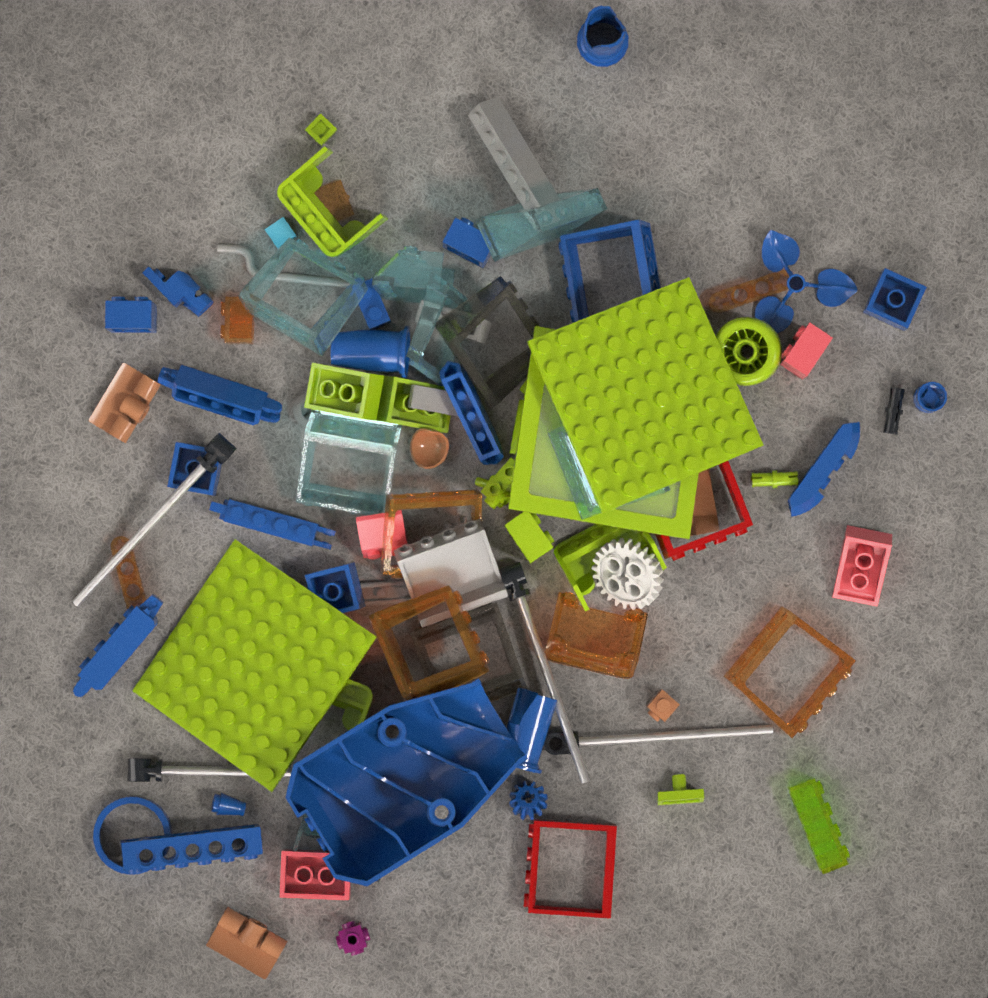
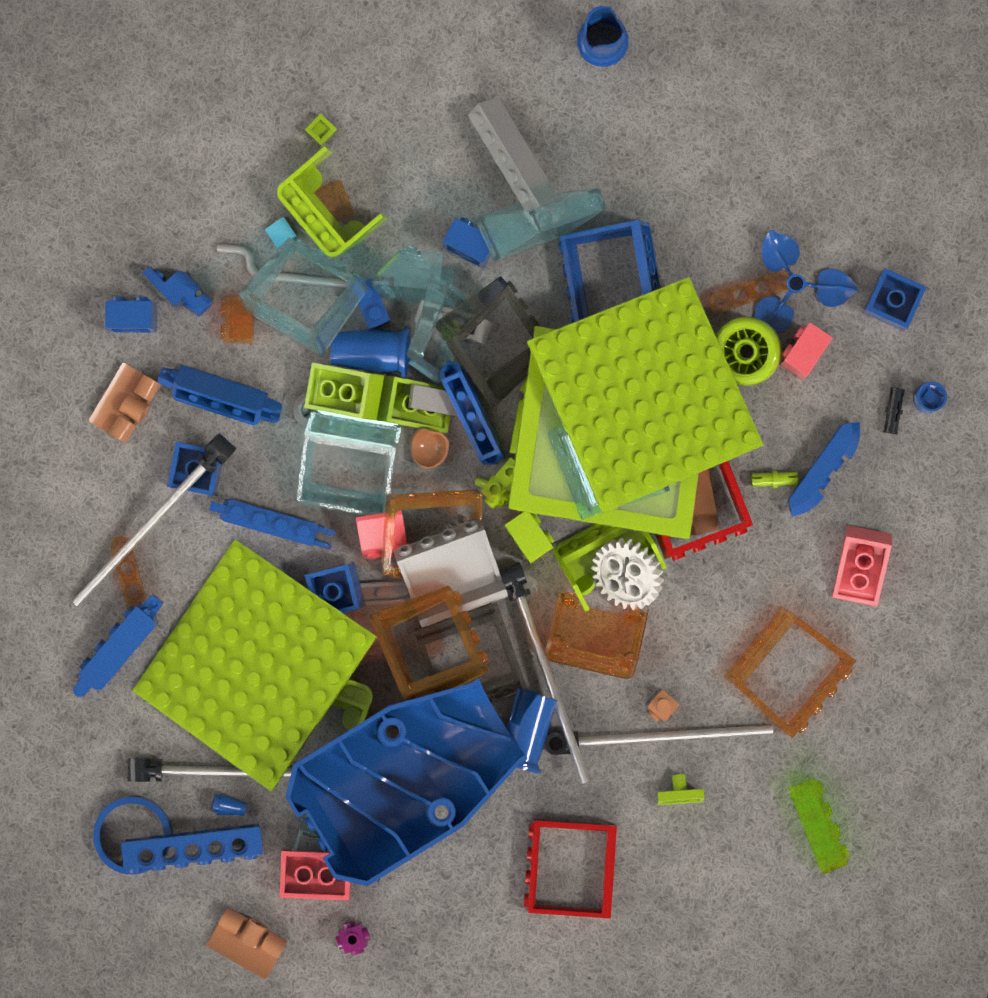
blue gear [509,781,548,821] -> none

